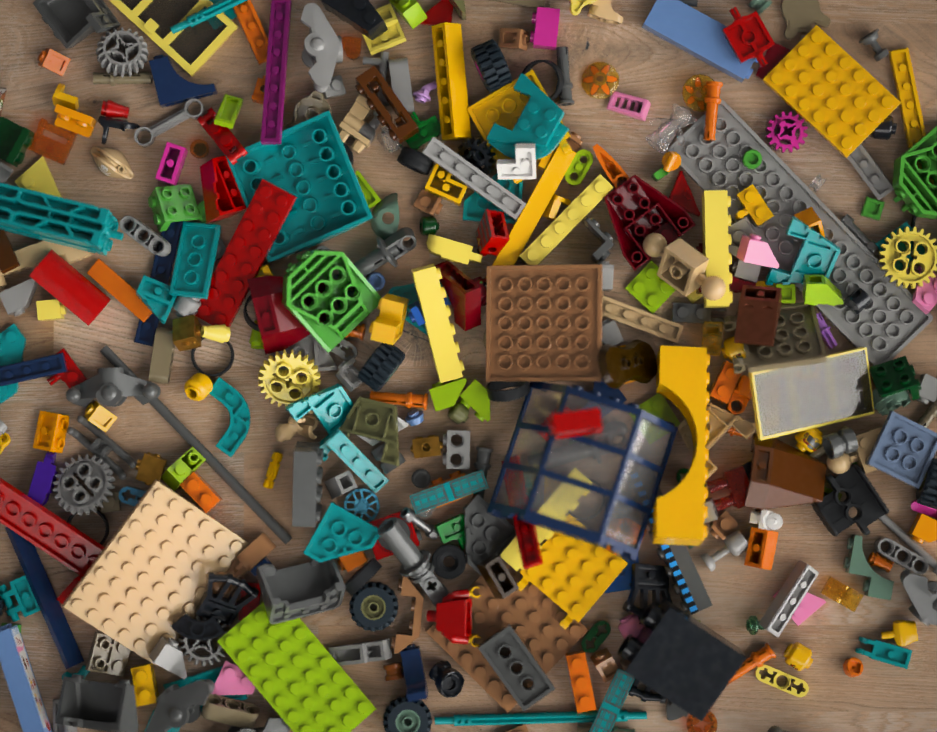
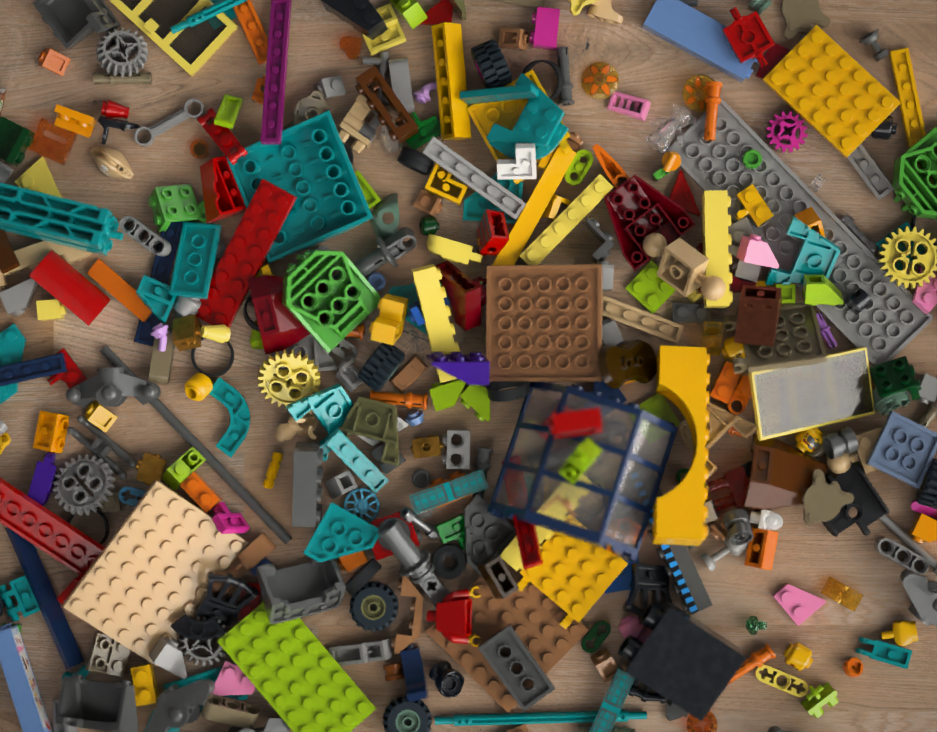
yellow tile [52,83,79,111] -> none
dark blue arch [149,55,218,108] -> none
dark pink brick [155,142,188,186] -> none
light grey piece [301,3,343,93] -> none
olive piece [448,402,469,424] -> none
black gear [457,137,497,175] -> none
orange arch [565,650,597,713] -> none
light grey slope [759,560,819,637] -> none
sand green arch [843,534,894,600] -> none
bright green tile [860,197,885,221] -> none
orange pin [867,552,894,573] -> none
none -> lavender plate [151,323,169,352]
none -> dark pink hinge [212,502,250,534]
none -> medium nougat tile [389,354,429,394]
none -> dark purple slope [426,352,490,385]
none -> teal tile [460,84,539,105]
none -> medium nougat bracket [541,494,575,517]
none -> lime slope [558,438,603,485]
none -> dark grey wheel [723,509,754,545]
none -> lime hips [800,682,838,718]
none -> dark tan tile [802,469,854,525]

